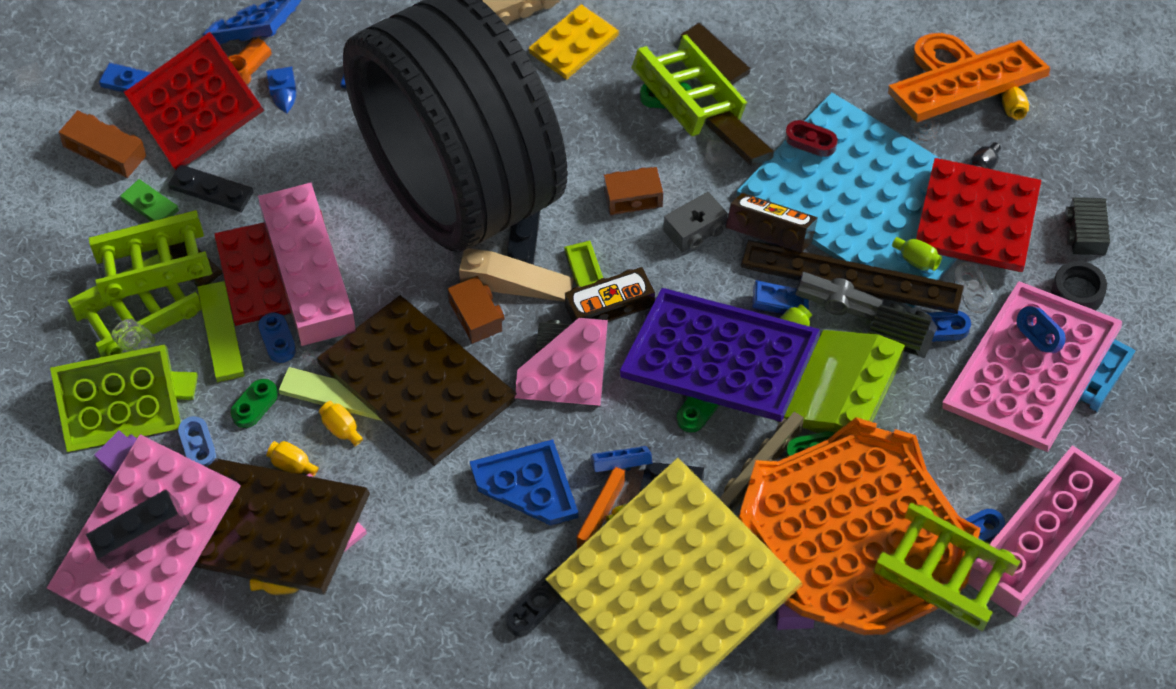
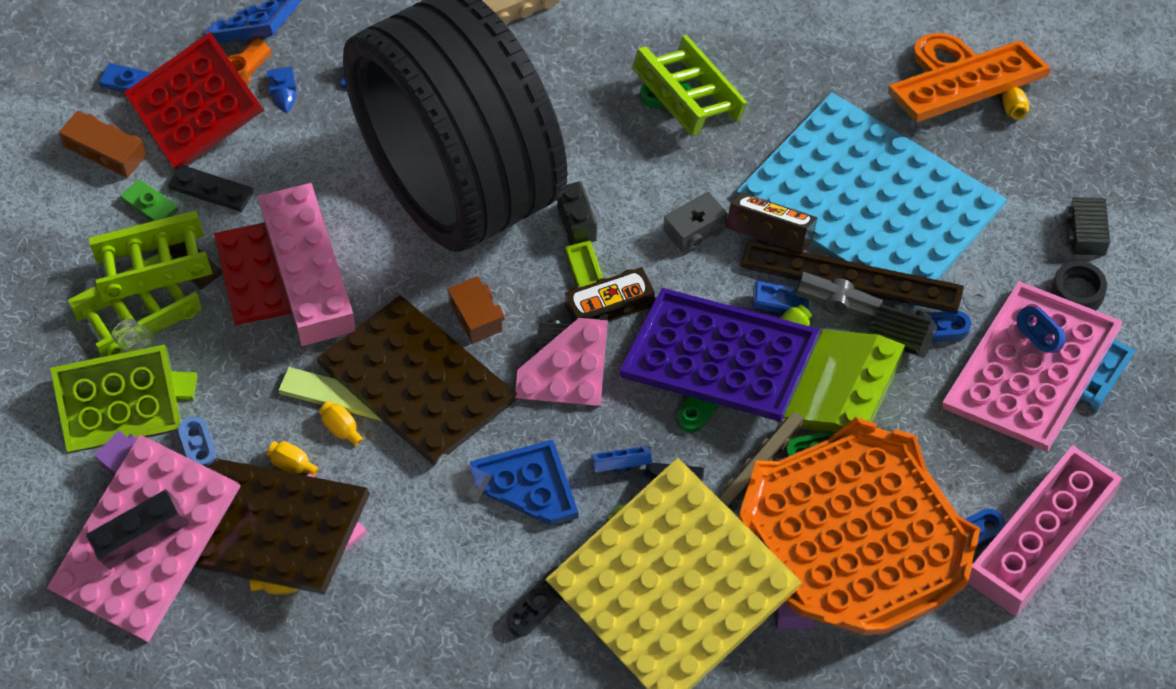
lime tile [197,281,245,382] -> none
green plate [231,379,278,428] -> none
blue plate [258,313,296,363] -> none
tan slope [459,248,574,302] -> none
black plate [507,210,541,265] -> none
yellow plate [529,4,619,80] -> none
orange tile [577,467,625,549] -> none
dark orange brick [604,167,663,215] -> none
dark brown tile [680,22,750,85] -> none
dark brown tile [705,111,774,167] -> none
dark red plate [785,120,838,157] -> none
lime fence [874,503,1021,632] -> none
lime plant [892,237,942,271] -> none
red plate [916,158,1042,273] -> none
black plant [968,142,1001,170] -> none
none -> clear tile [429,454,491,502]
none -> pearl dark grey brick [557,181,598,245]

